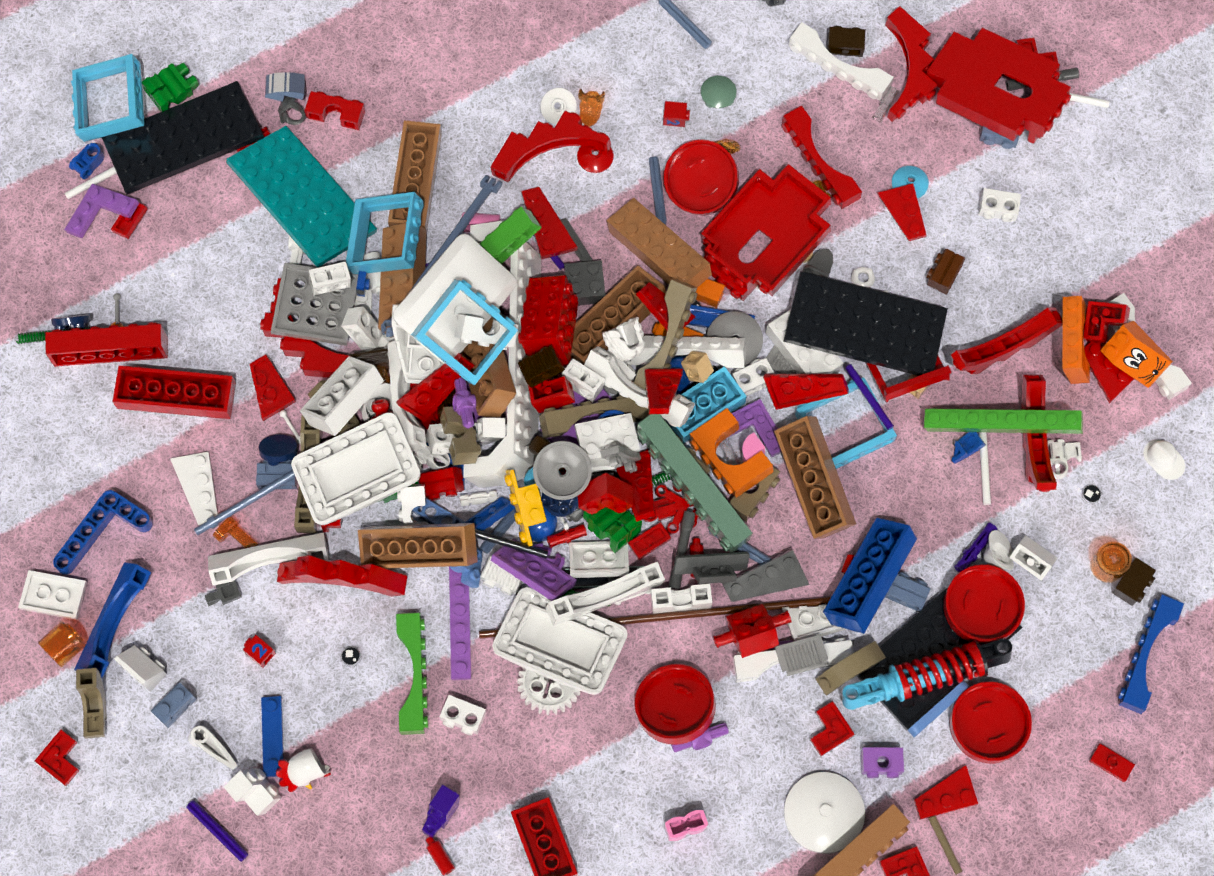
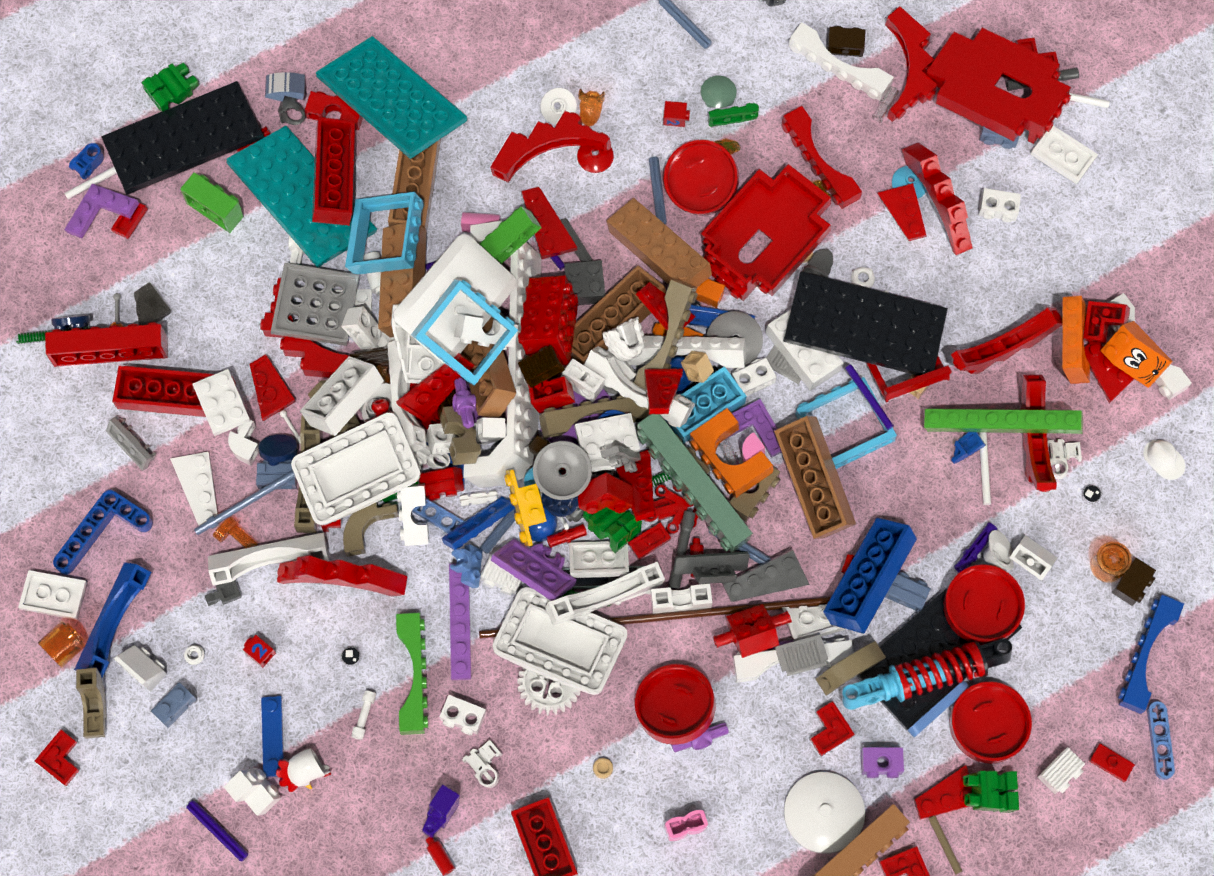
medium azure window [71,54,144,142] -> none
white piece [188,726,237,770] -> none
white brick [309,262,351,296] -> none
blue plate [356,271,370,297] -> none
medium nougat brick [358,523,478,568] -> none
sand blue hinge [381,175,503,337] -> none
black bar [475,529,548,559] -> none
red wing [763,374,849,410] -> none
reddish brown brick [926,249,965,295] -> none
none -> light grey plate [106,417,156,471]
none -> clear smoke wing [134,282,172,325]
none -> bright green brick [180,172,244,233]
none -> white plate [184,645,204,665]
none -> white plate [192,369,250,436]
none -> white brick [228,420,259,465]
none -> red brick [312,117,355,226]
none -> teal plate [316,36,467,159]
none -> dark tan arch [343,503,399,557]
none -> white bar [351,691,376,740]
none -> white piece [462,740,503,788]
none -> tan tile [593,758,613,779]
none -> green hinge [708,103,759,127]
none -> red arch [902,142,973,255]
none -> green hips [963,771,1019,813]
none -> white plate [1030,126,1098,184]
none -> white brick [1037,747,1085,794]
none -> medium blue beam [1147,701,1175,780]

